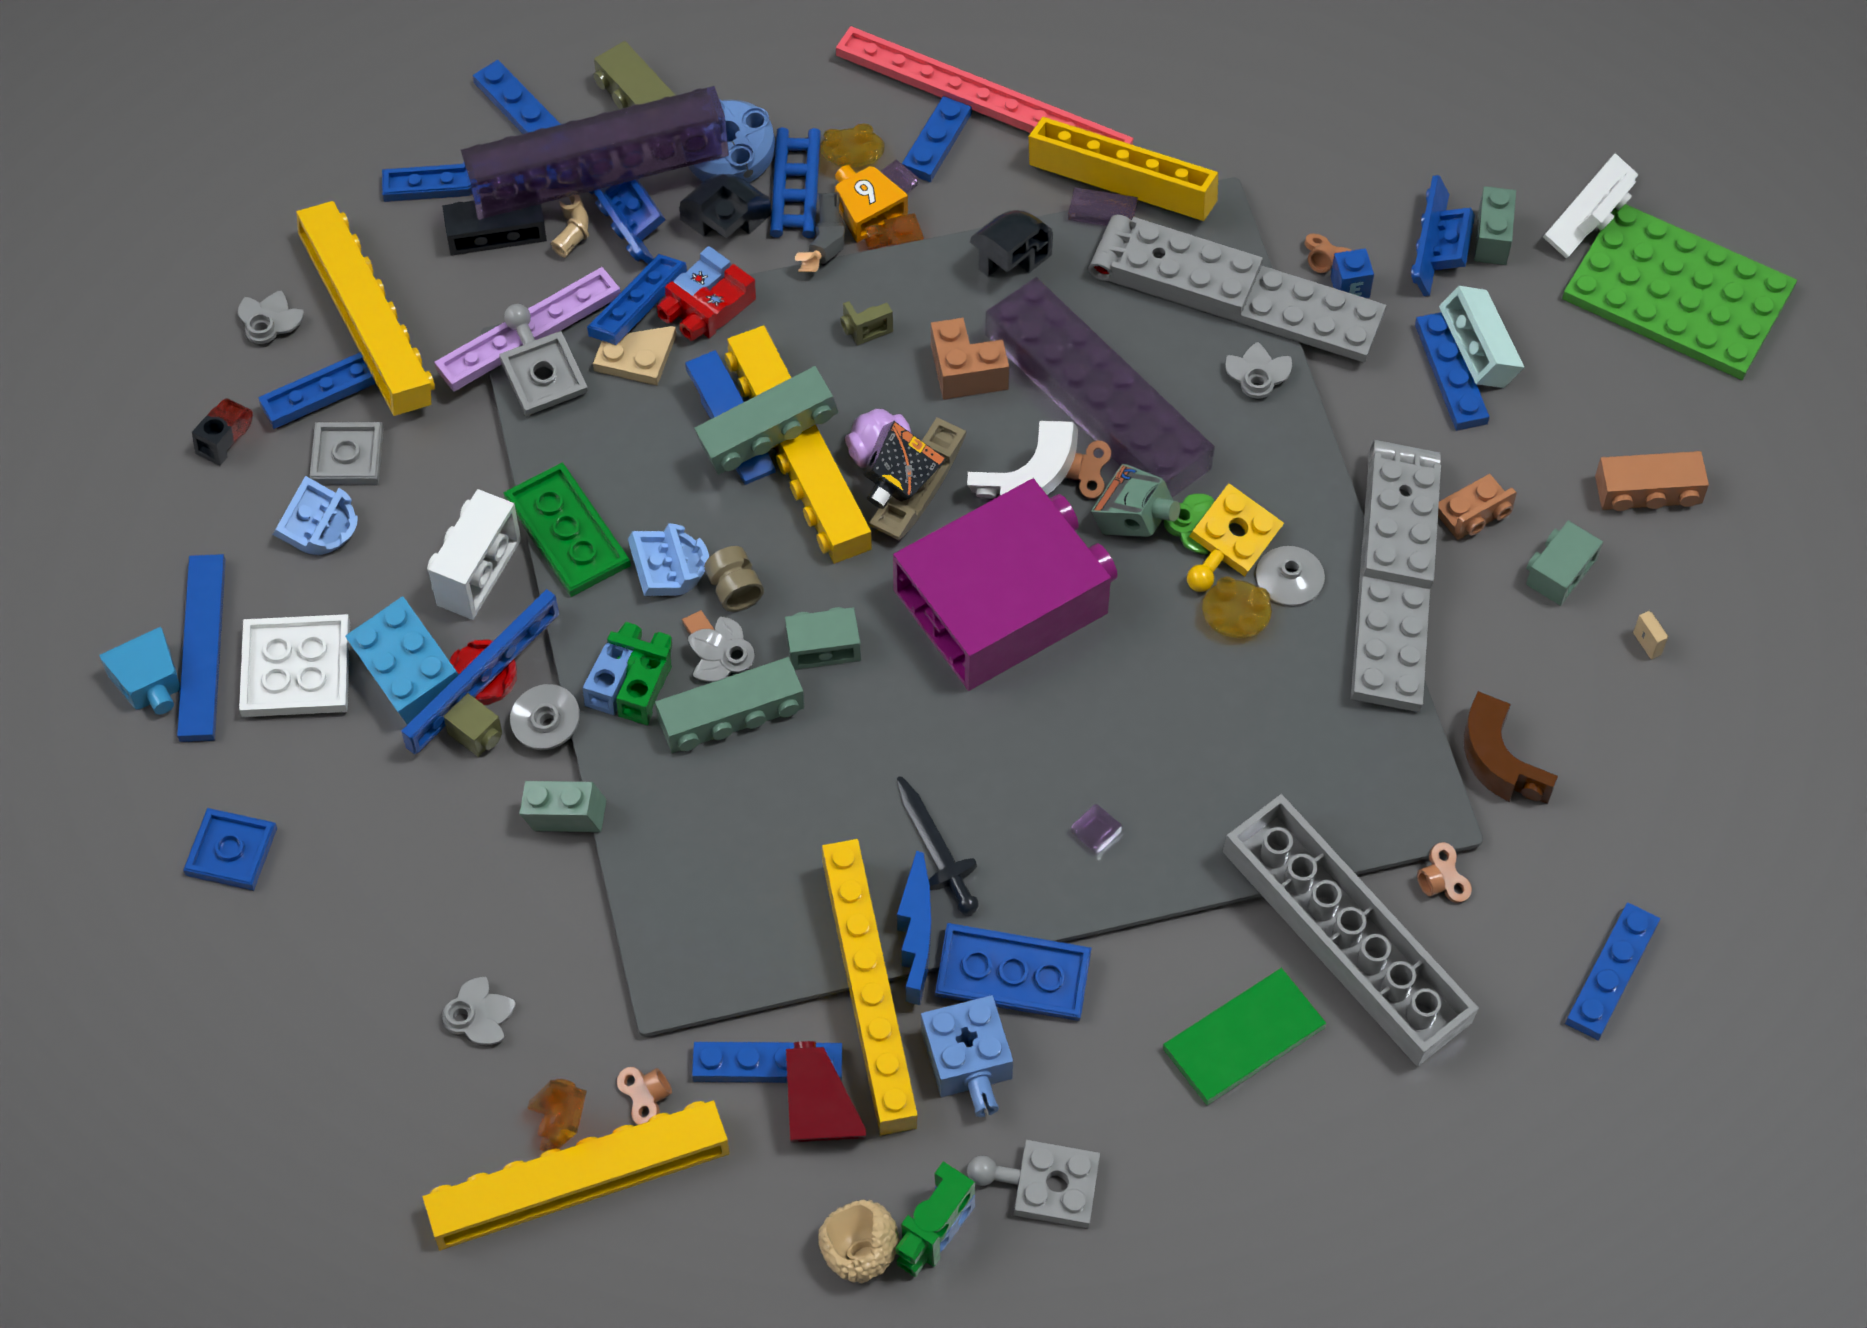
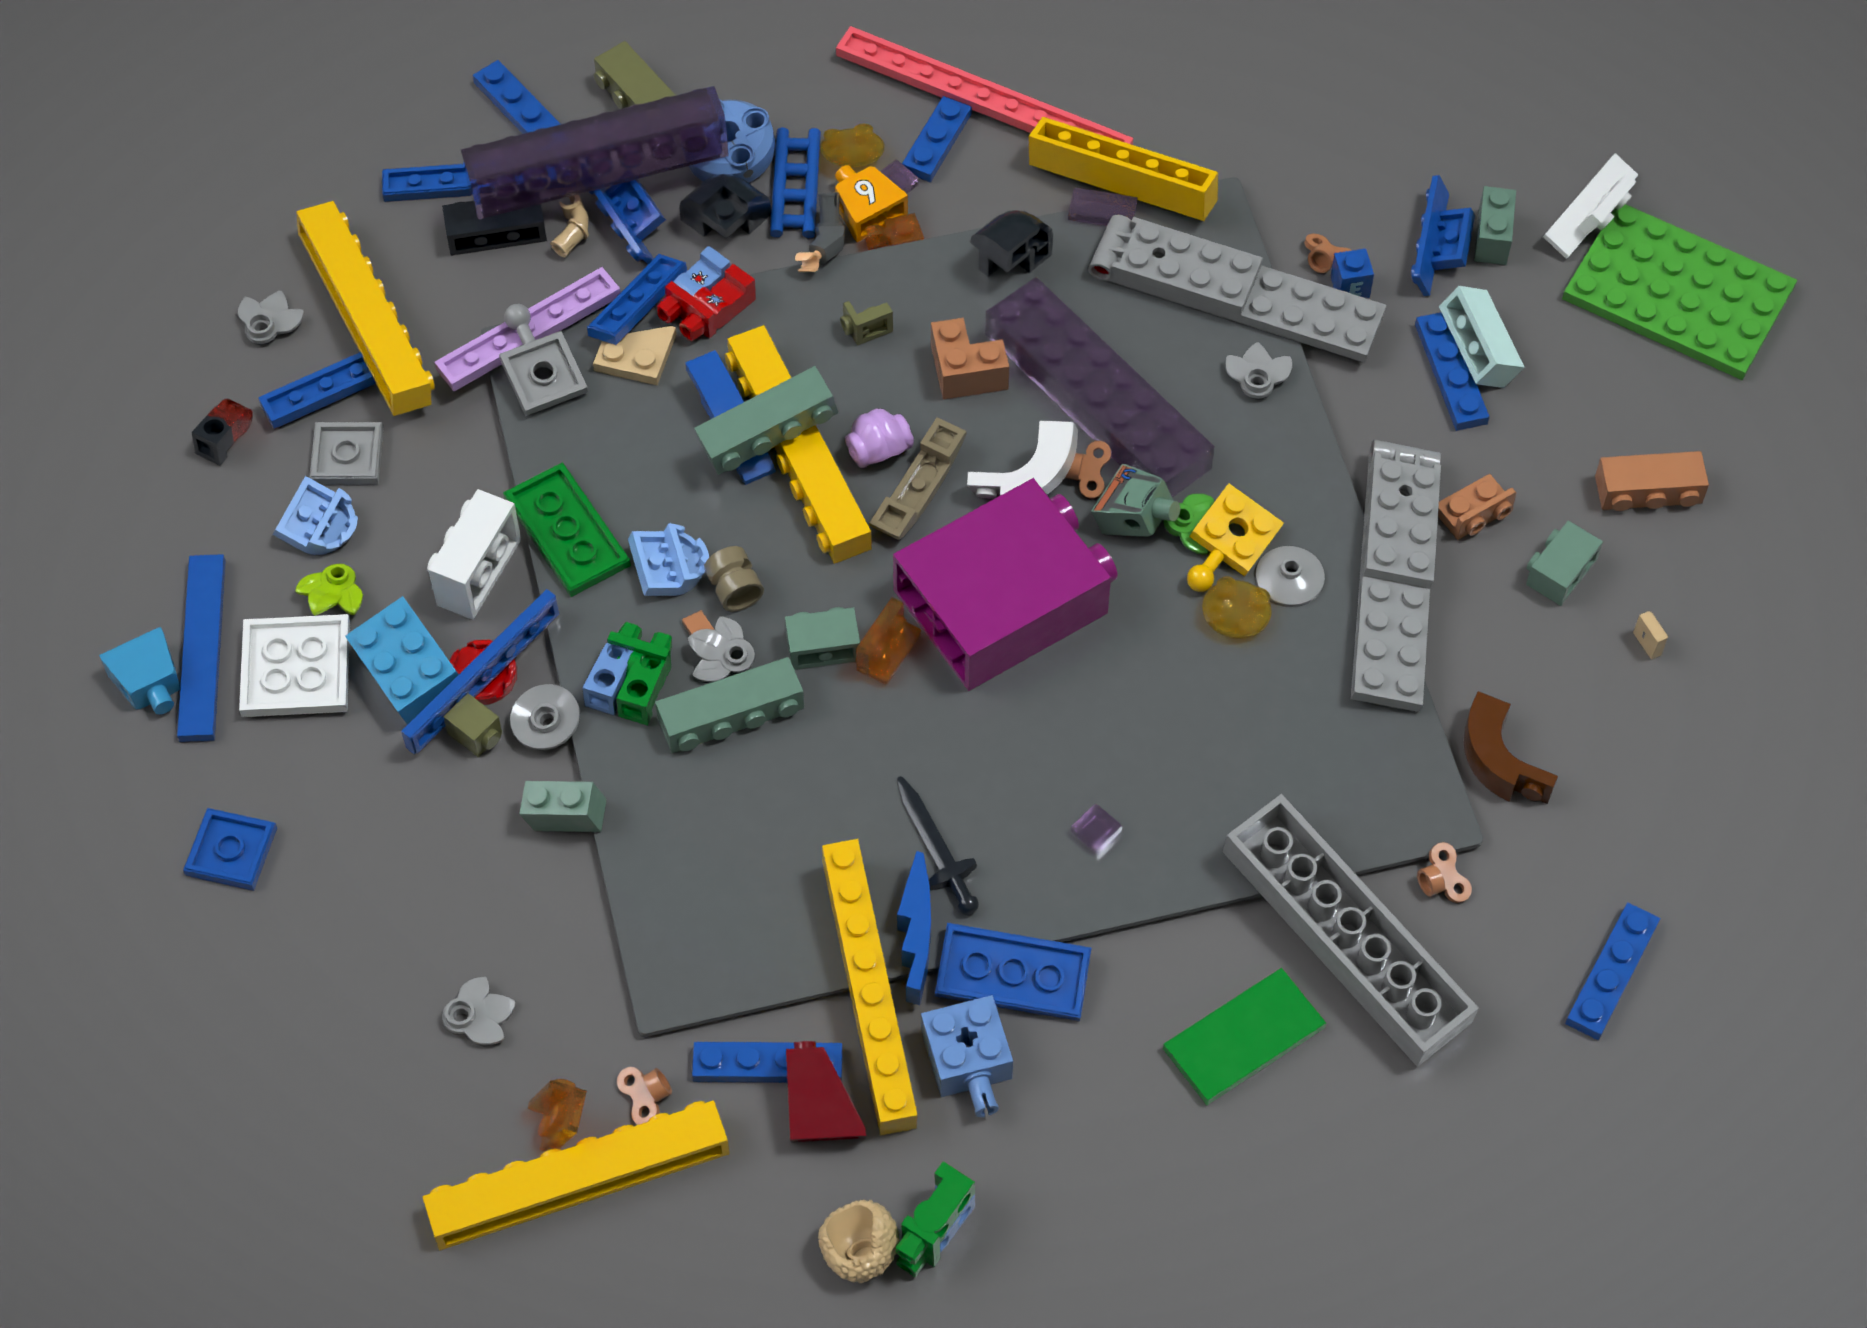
torso [863,421,946,509] -> none
light grey plate [967,1140,1100,1229] -> none
none -> lime plate [295,564,363,616]
none -> clear orange bracket [856,597,921,684]

